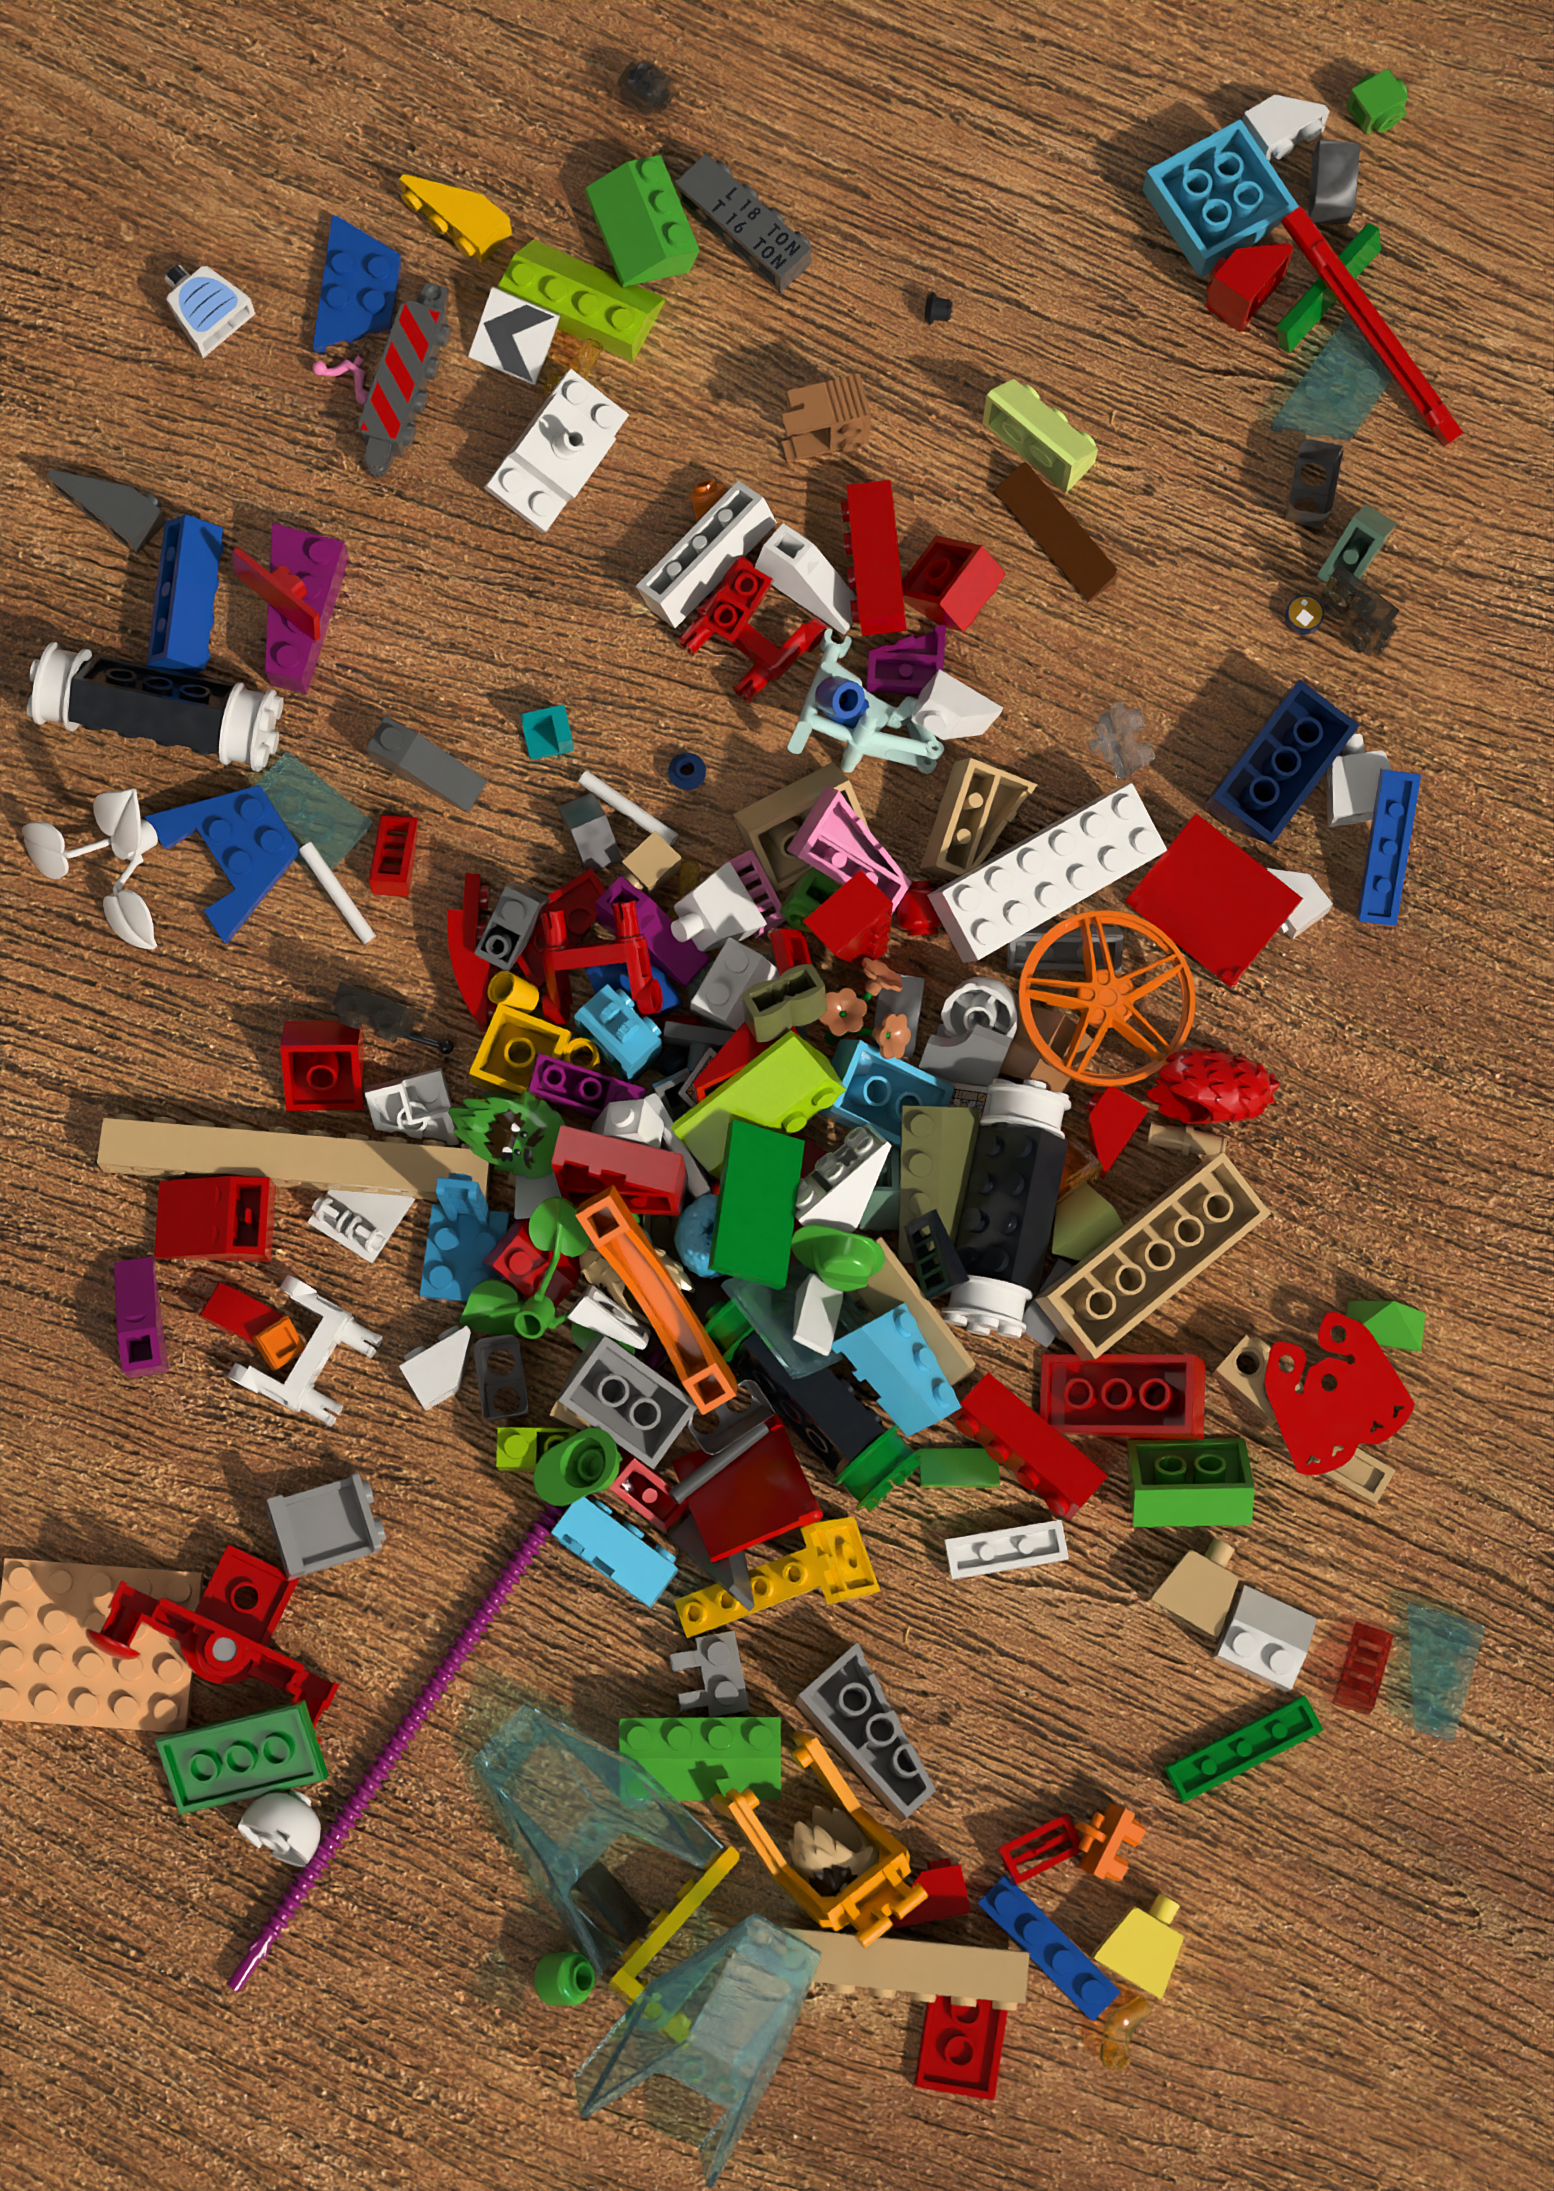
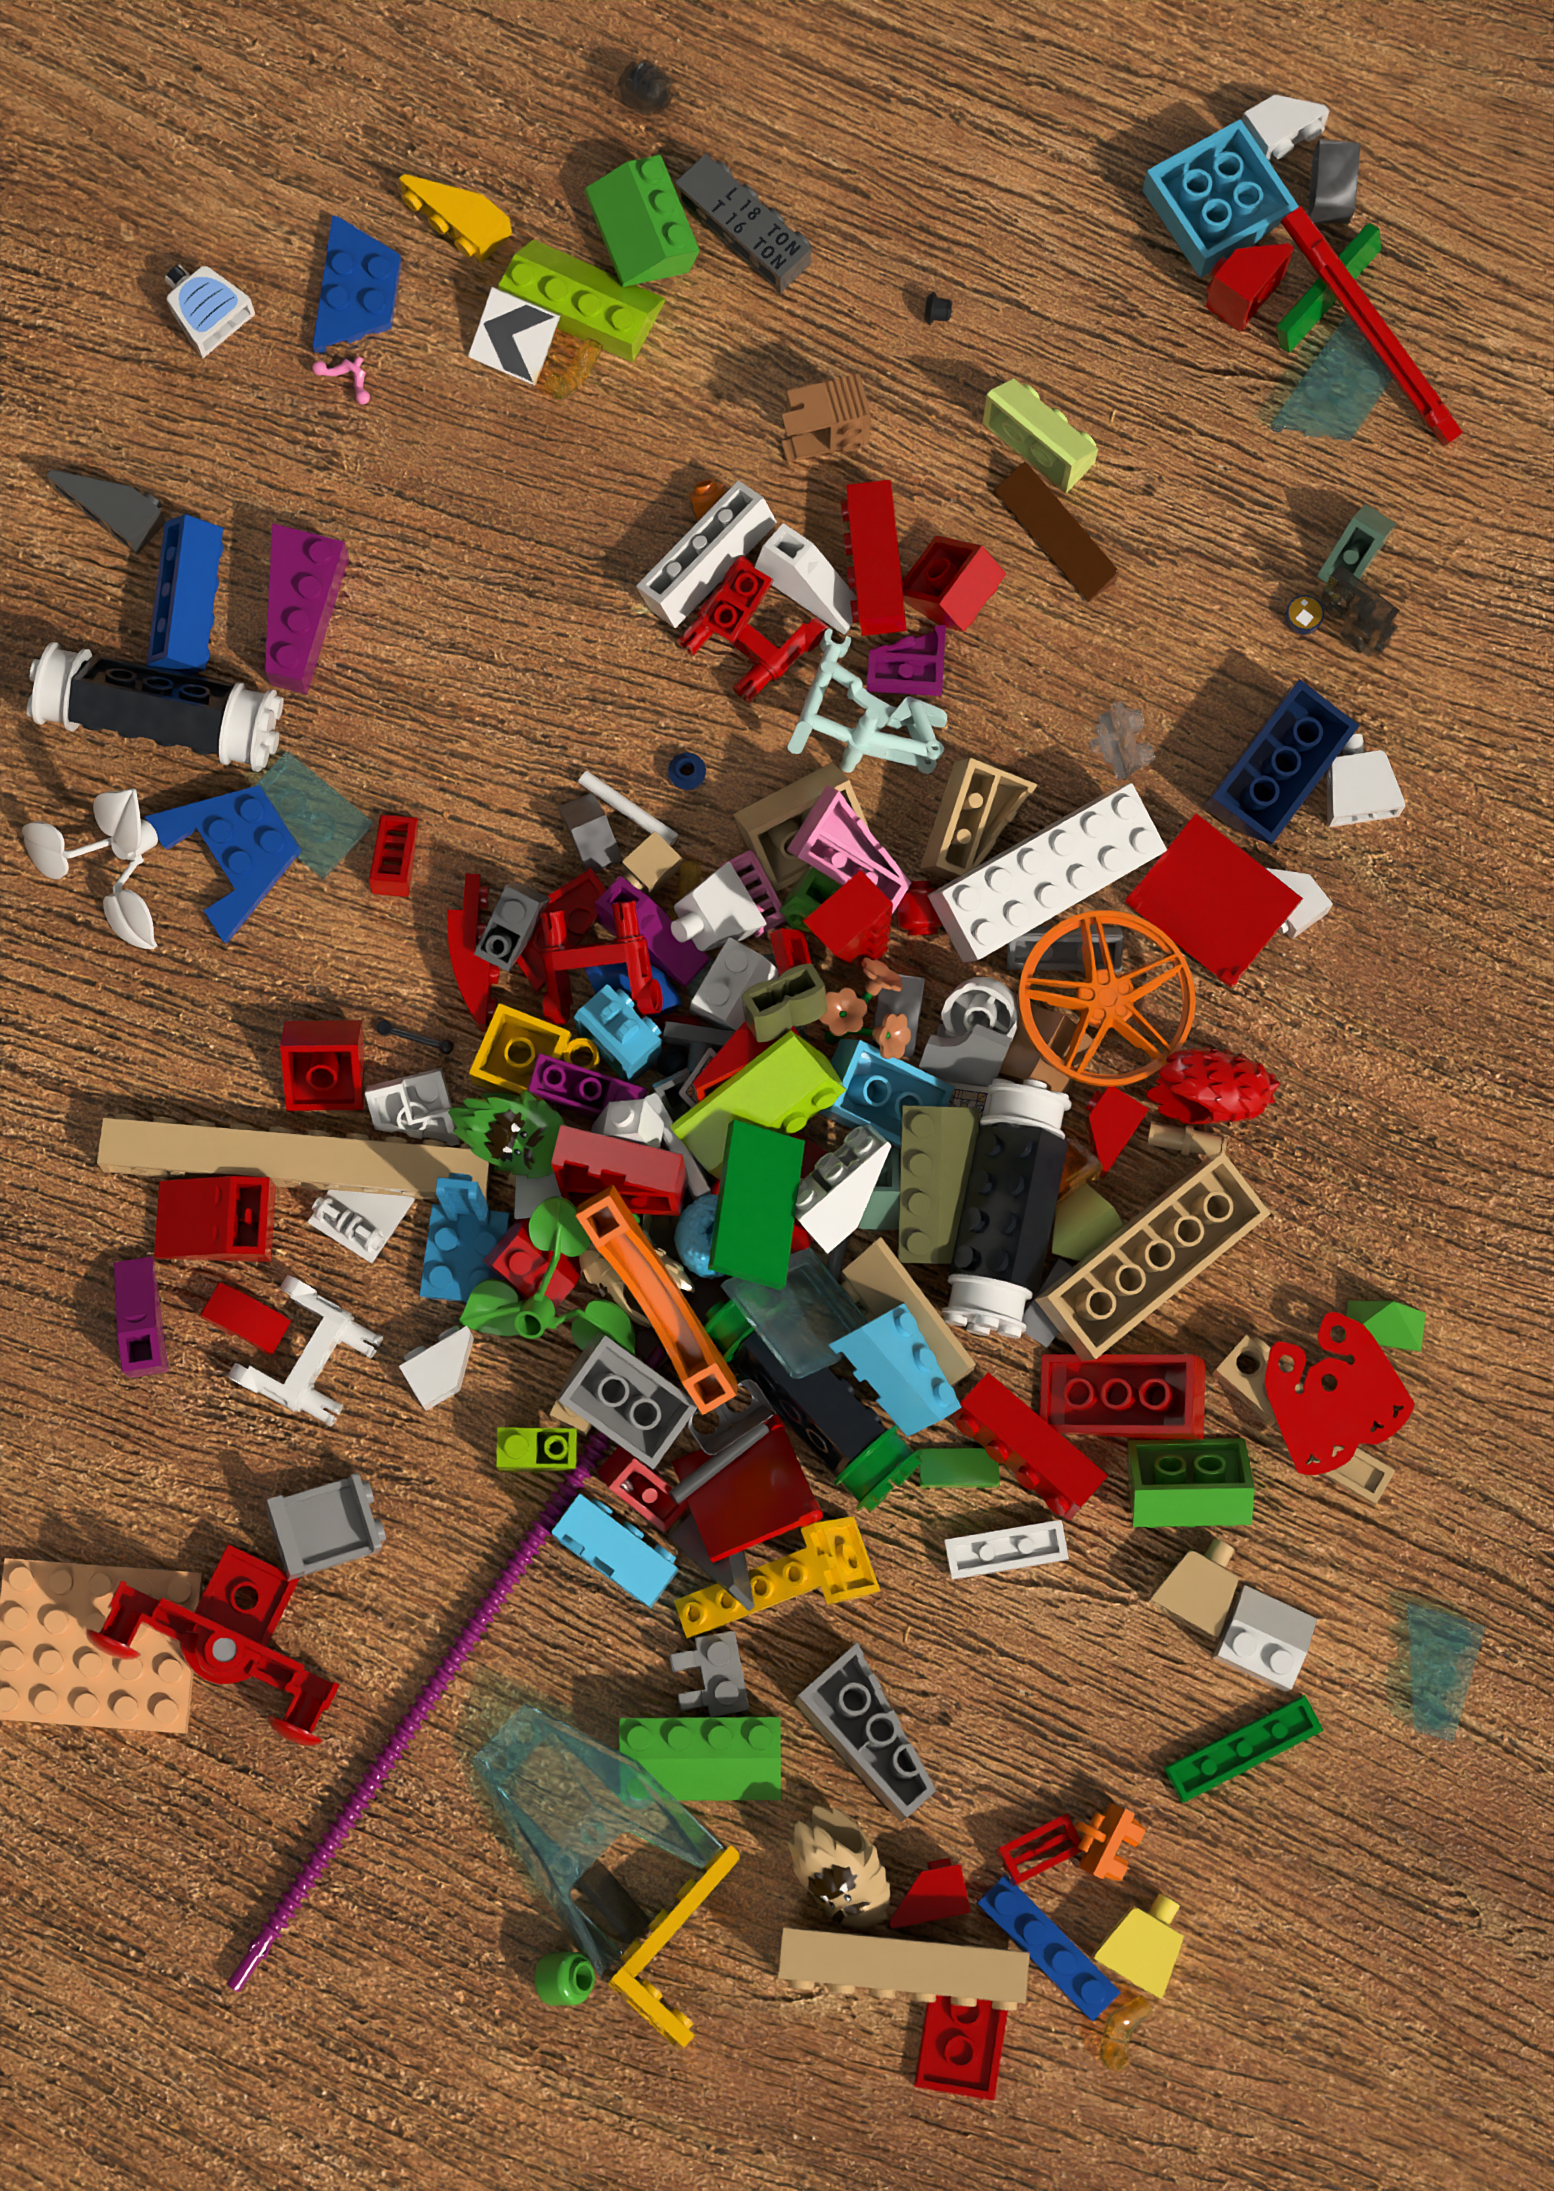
green tile [155,1700,329,1815] -> none
red piece [232,547,321,642] -> none
white cylinder [238,1790,321,1867] -> none
orange tile [252,1316,306,1371] -> none
white piece [299,842,376,944] -> none
clear smoke plate [330,982,427,1043] -> none
dark grey hinge [358,282,451,479] -> none
dark grey slope [366,716,487,814] -> none
flat silver piece [474,1335,529,1421] -> none
white brick [483,368,629,534] -> none
yellow beam [488,971,539,1014] -> none
teal panel [520,704,574,760] -> none
bright green piece [533,1428,623,1506] -> none
white slope [567,1285,652,1350] -> none
clear light blue windscreen [574,1912,822,2189] -> none
light orange piece [710,1729,928,1949] -> none
bright green piece [791,1224,885,1292] -> none
white slope [793,1273,843,1356] -> none
blue cylinder [815,676,869,729] -> none
black slope [904,1209,970,1301] -> none
white slope [911,669,1003,740] -> none
flat silver piece [1285,439,1344,528] -> none
clear red slope [1331,1622,1394,1715] -> none
bright green brick [1346,68,1408,135] -> none
blue plate [1356,768,1421,926] -> none

